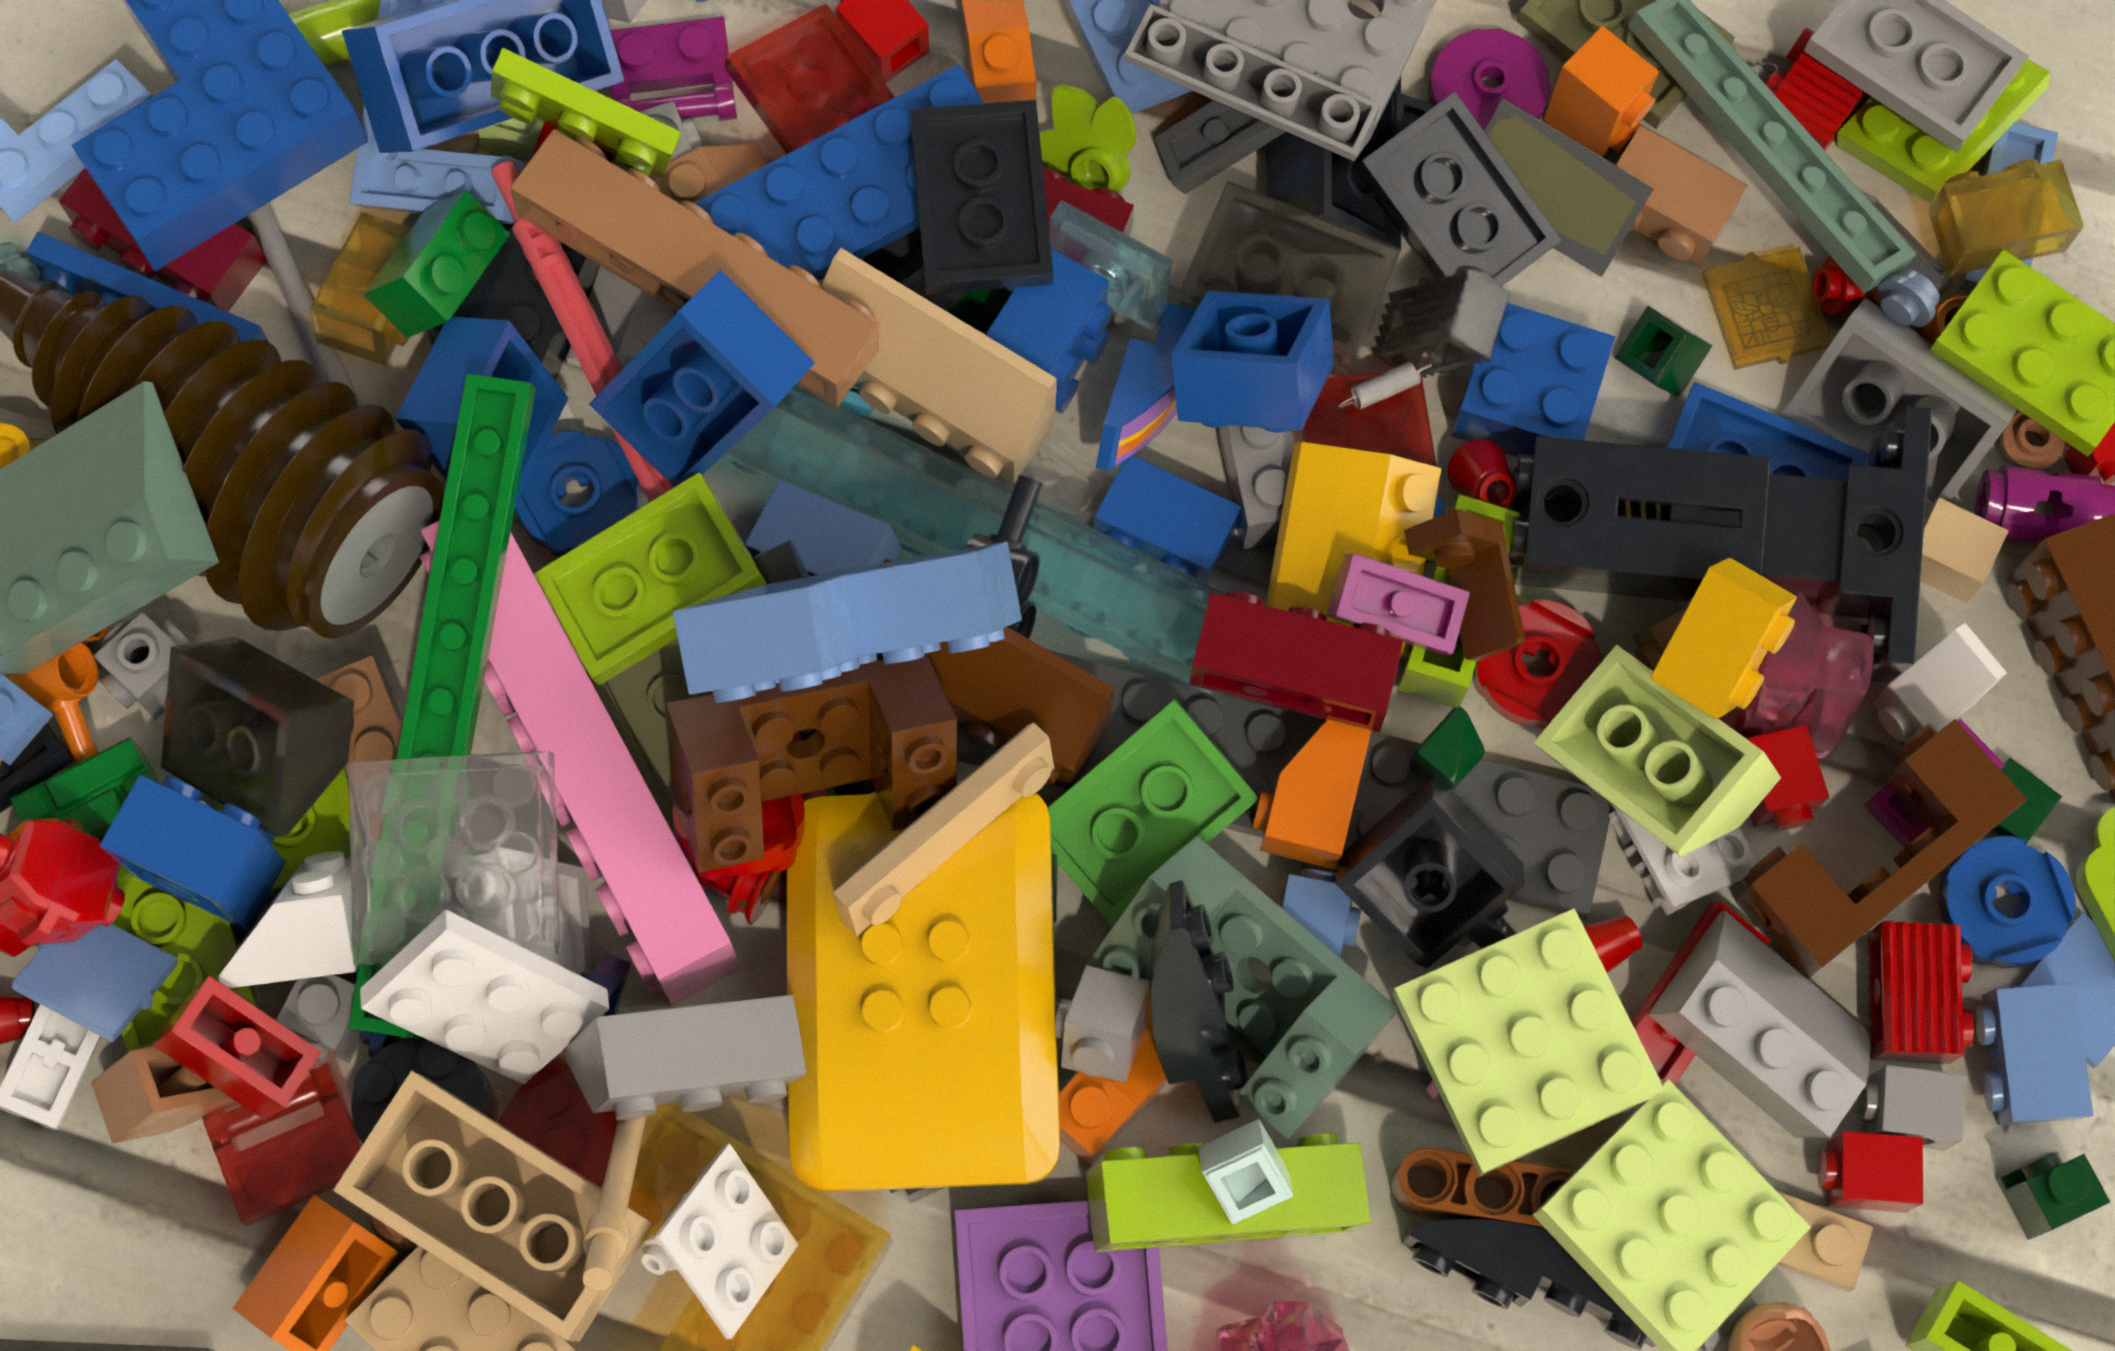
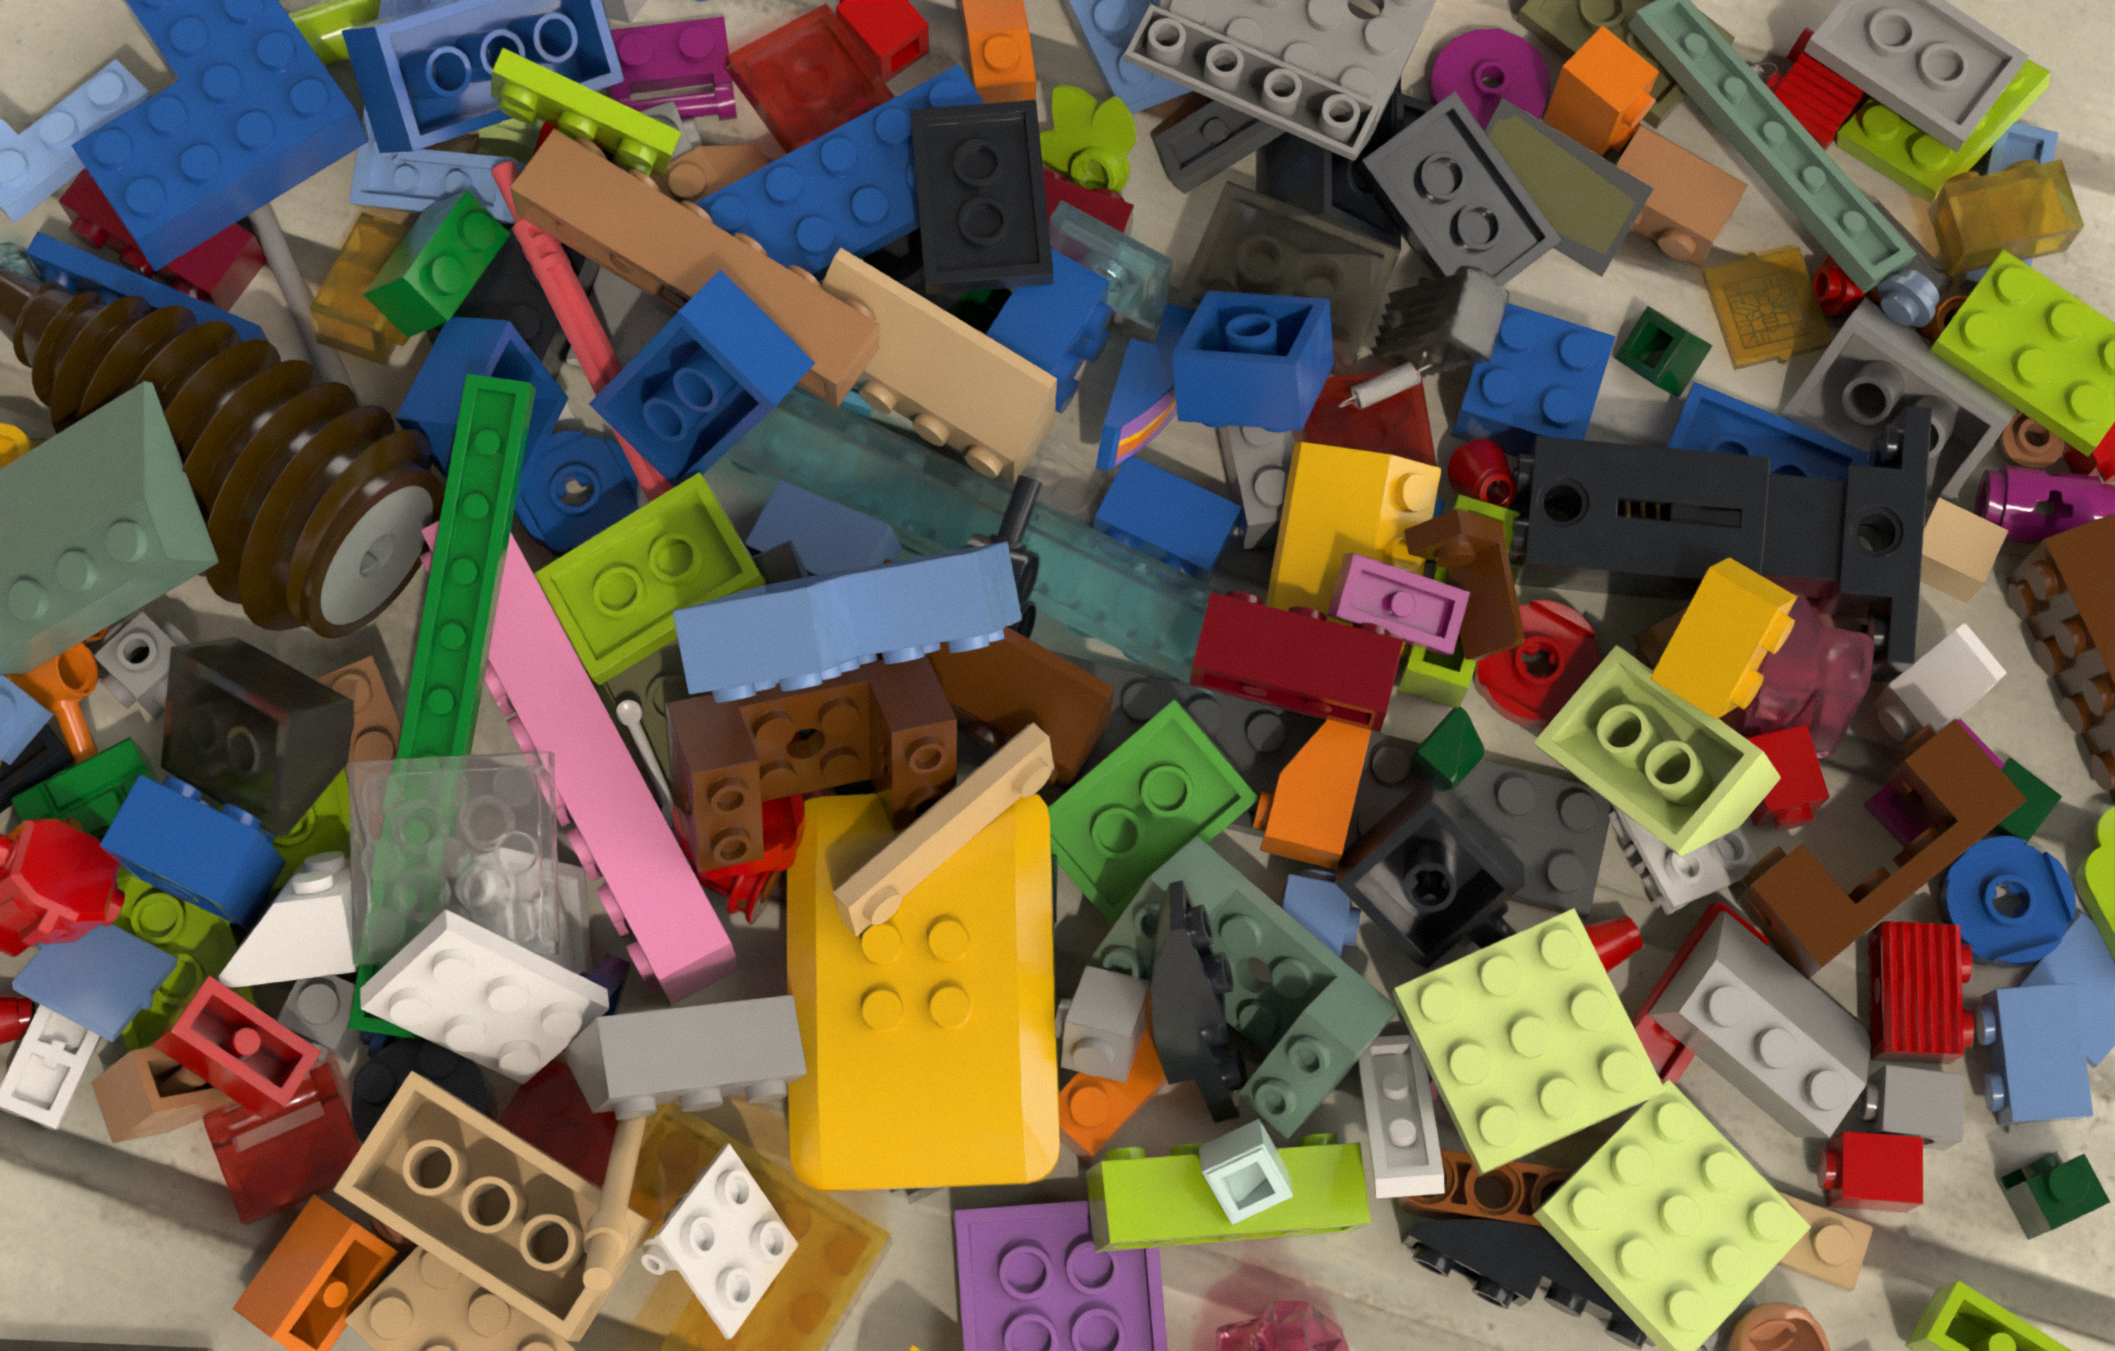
none -> white hinge [616,700,674,828]
none -> white plate [1357,1034,1444,1198]

